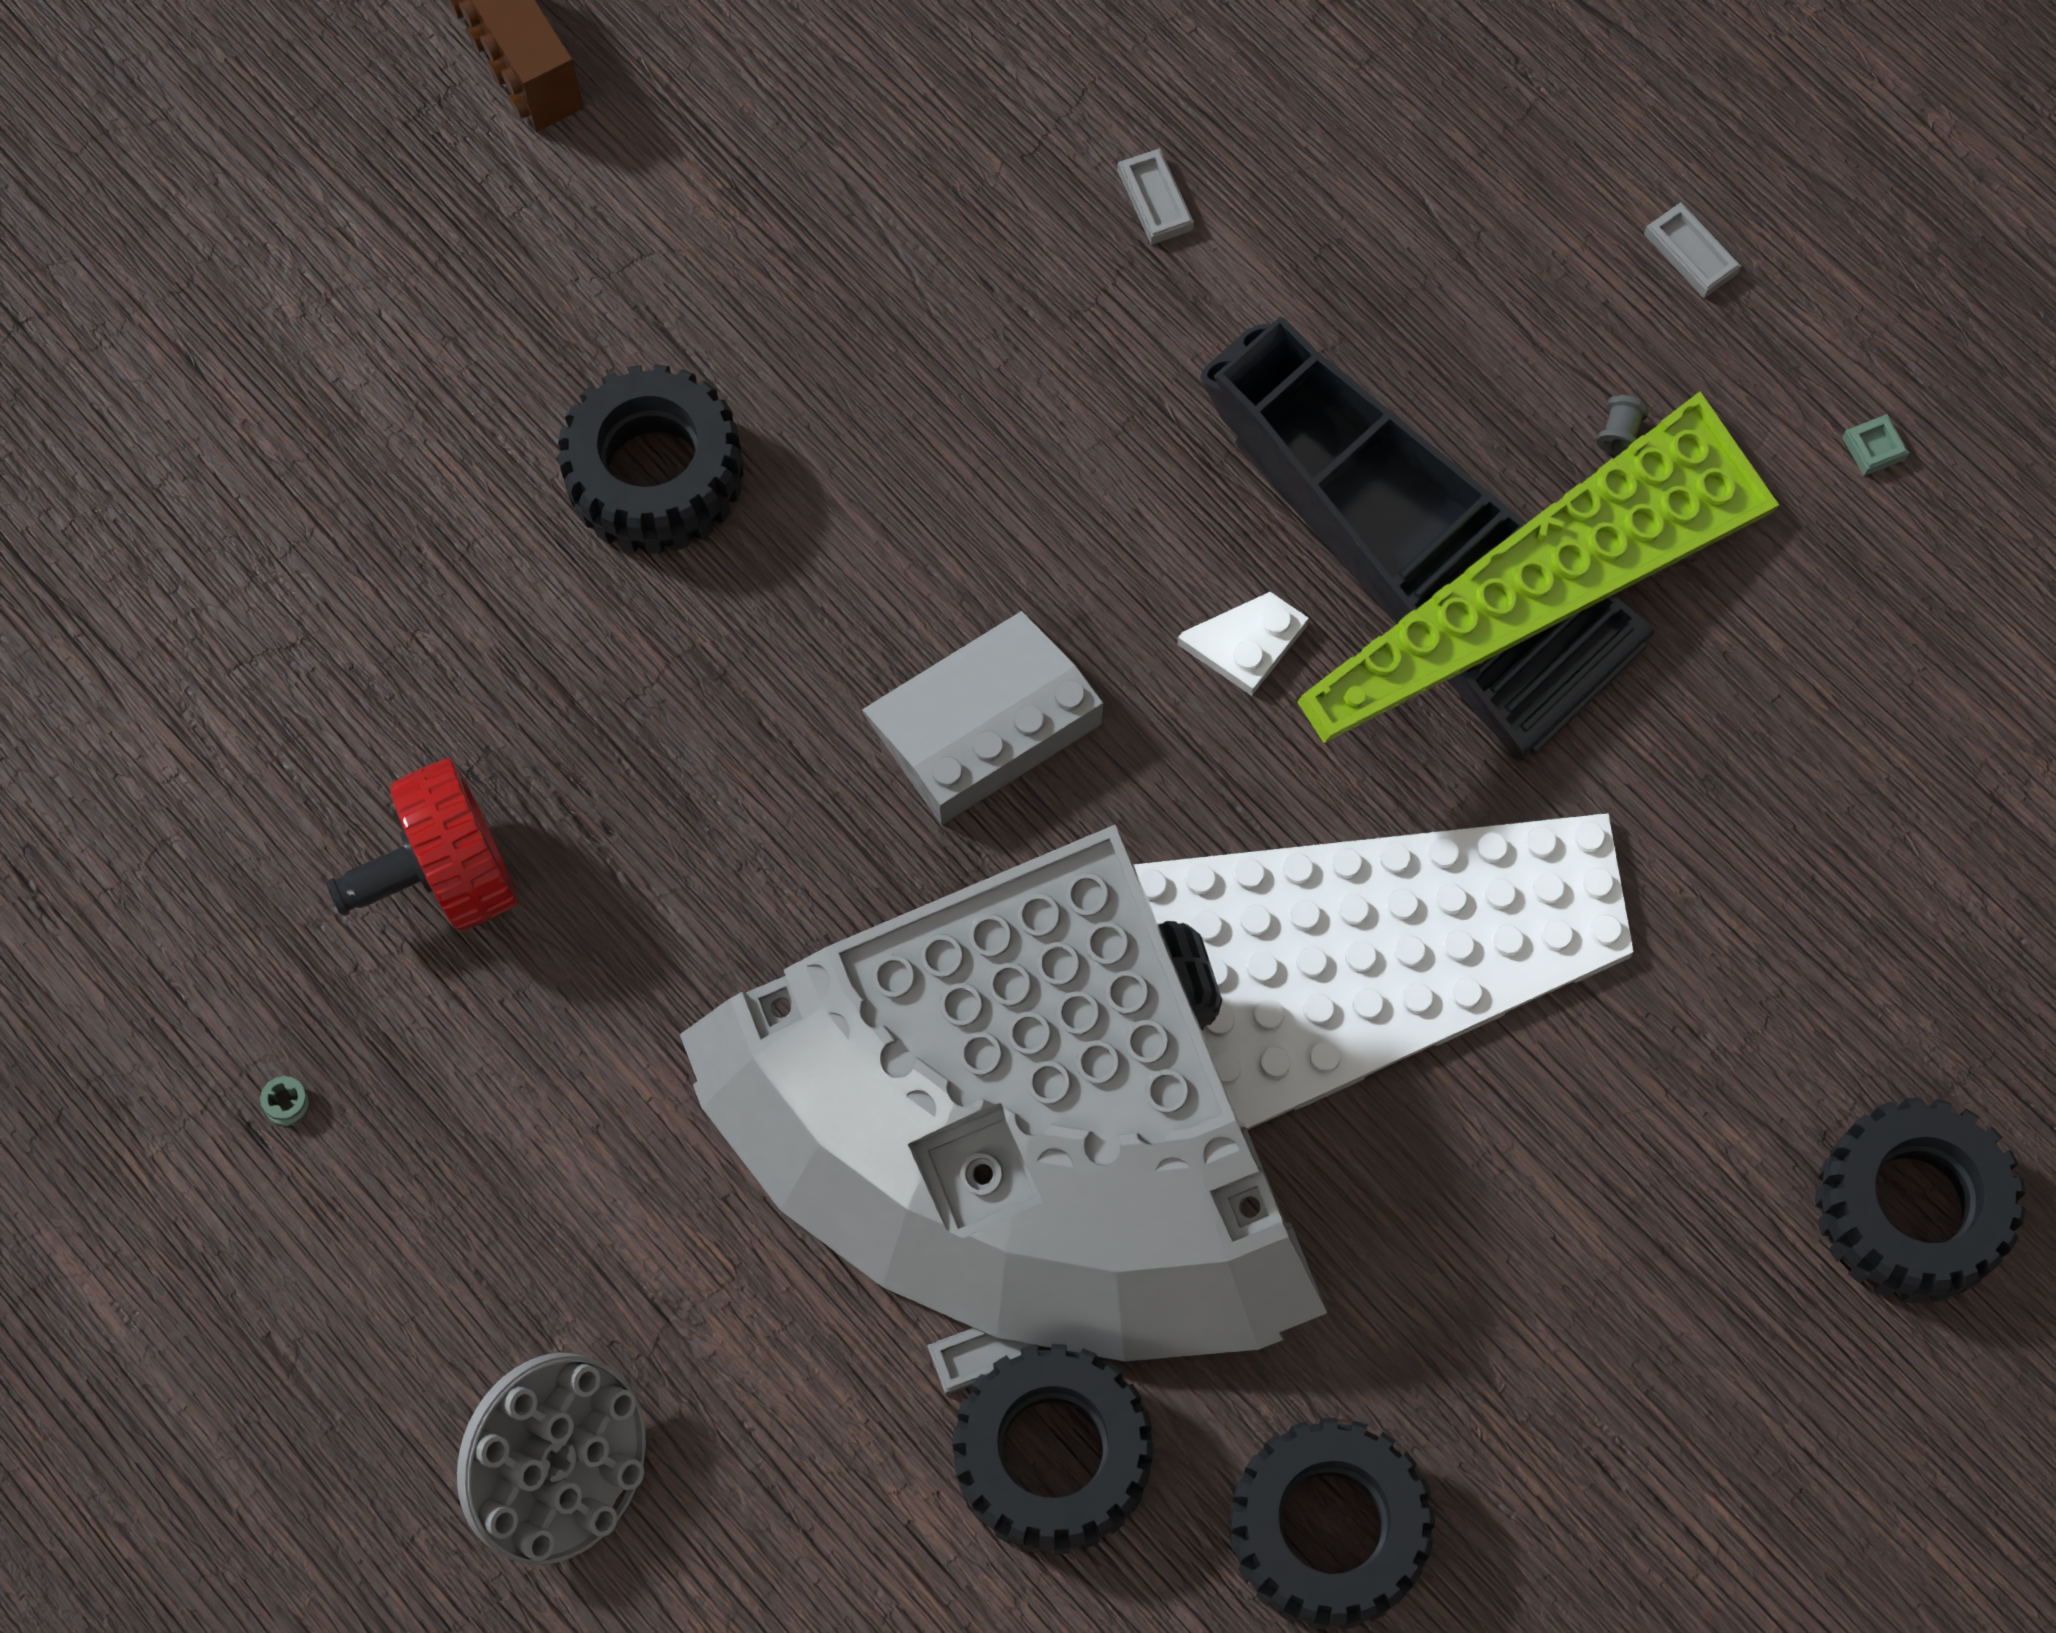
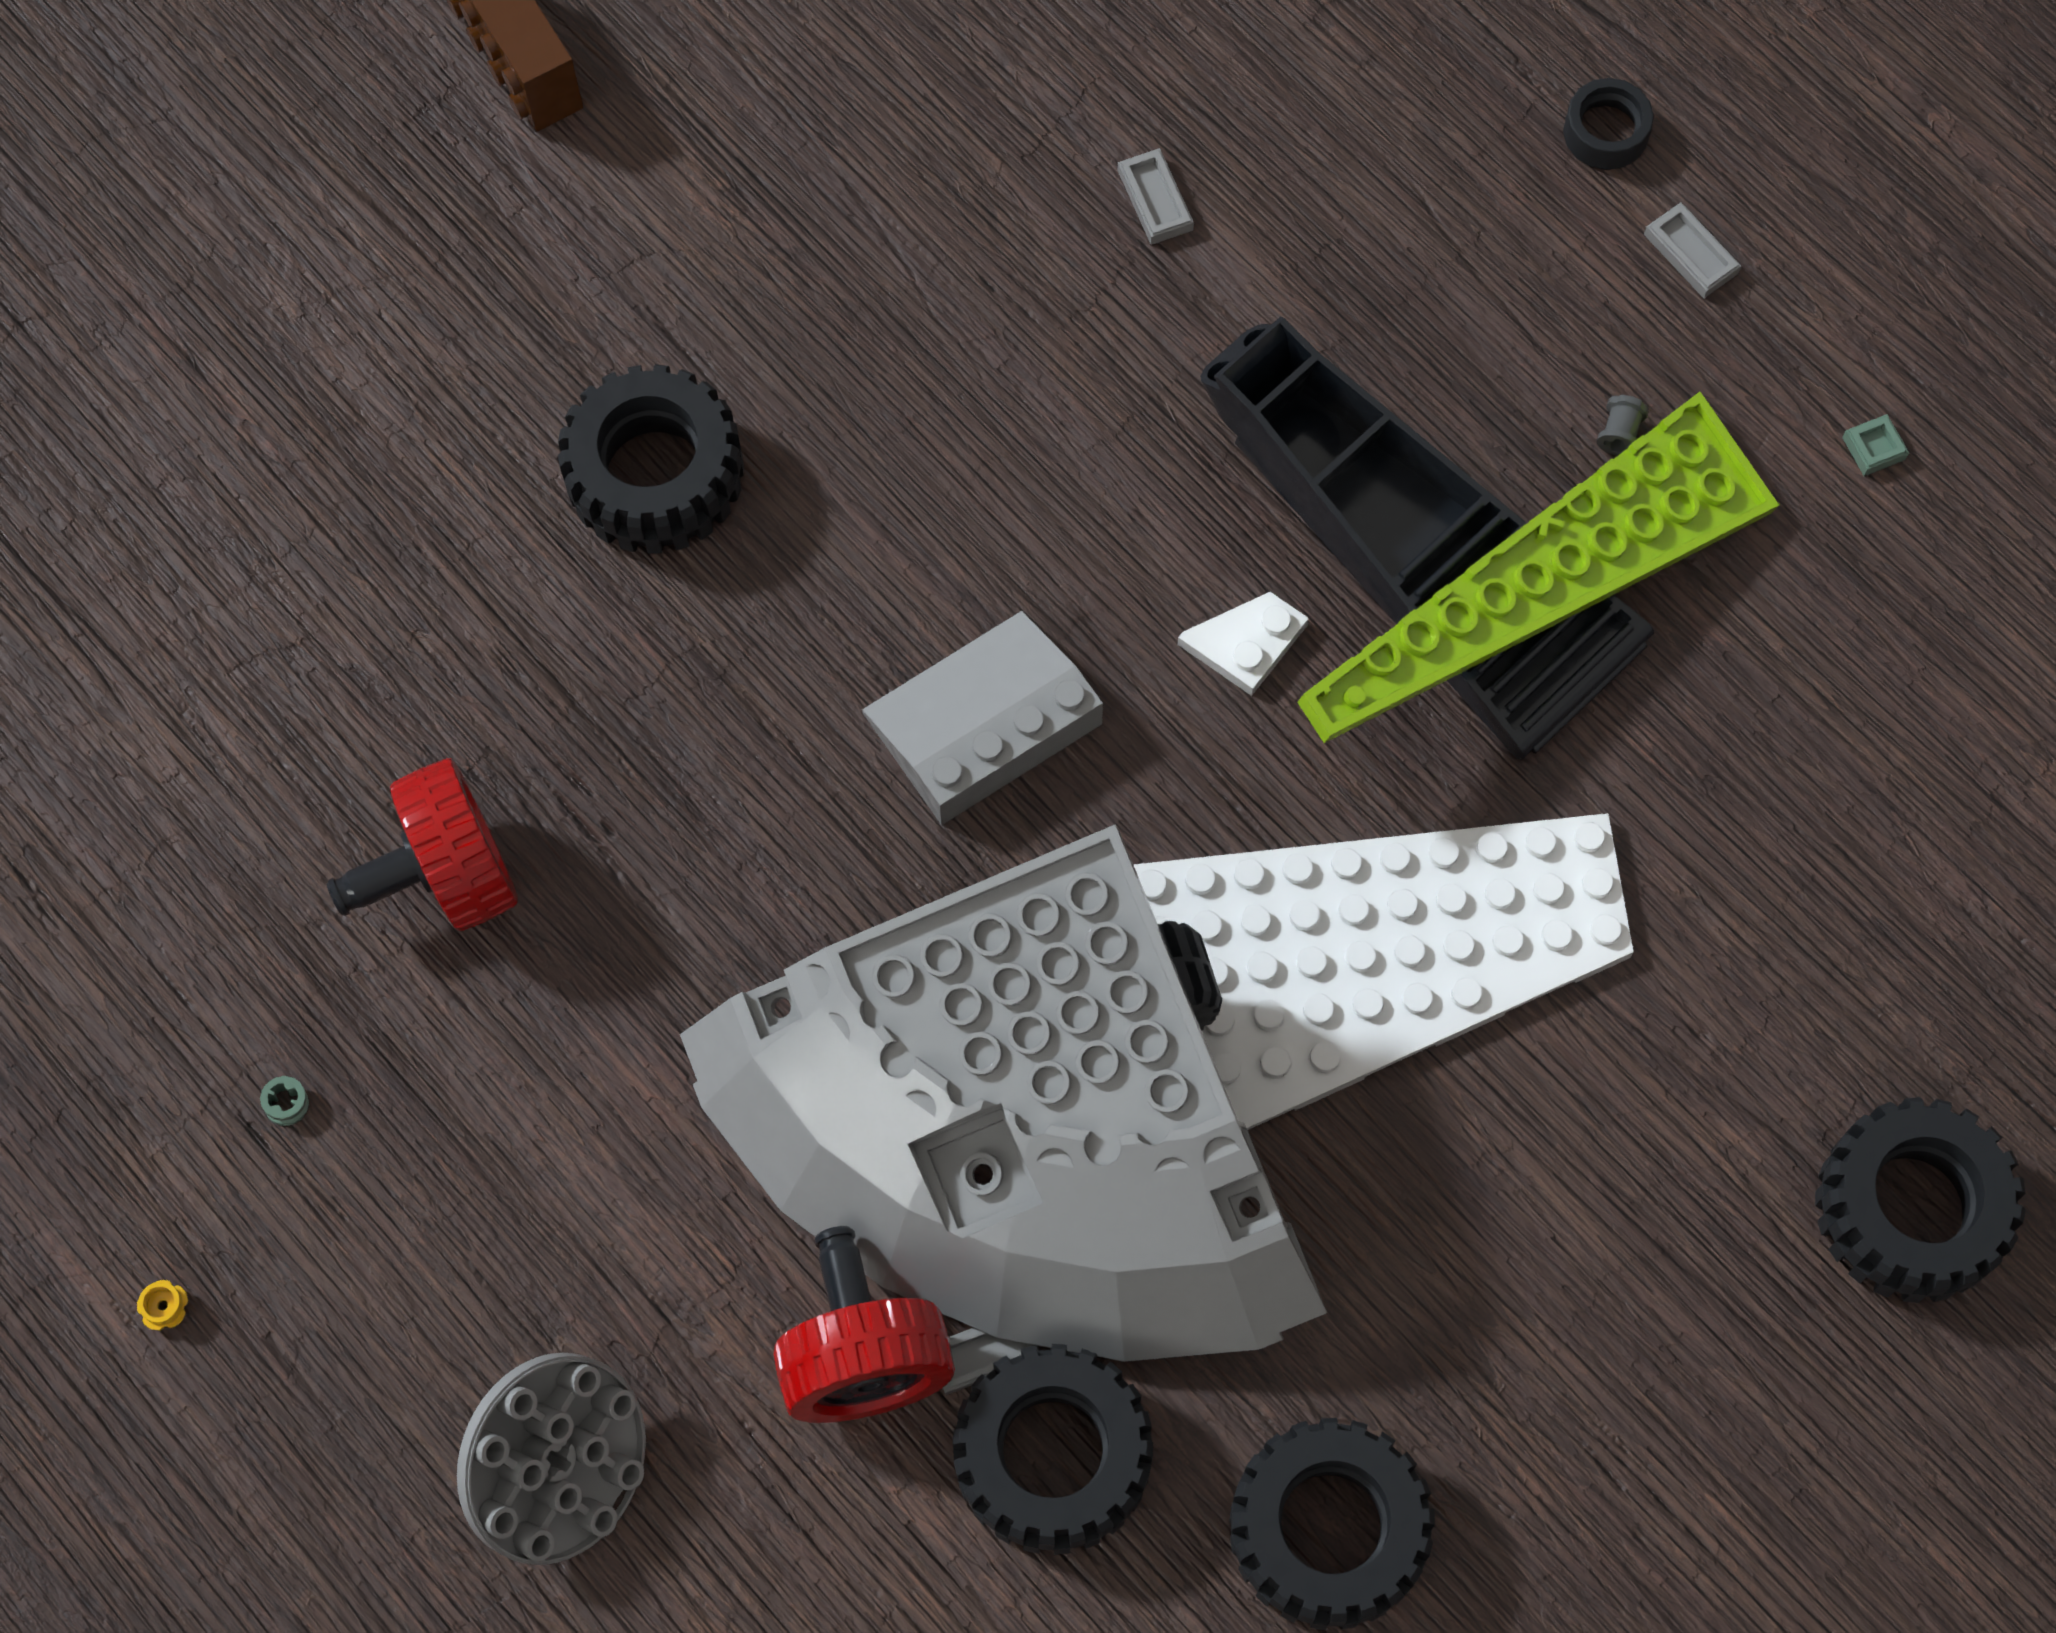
none -> yellow plate [137,1280,188,1331]
none -> red wheel [774,1226,955,1423]
none -> black tyre [1563,78,1654,170]

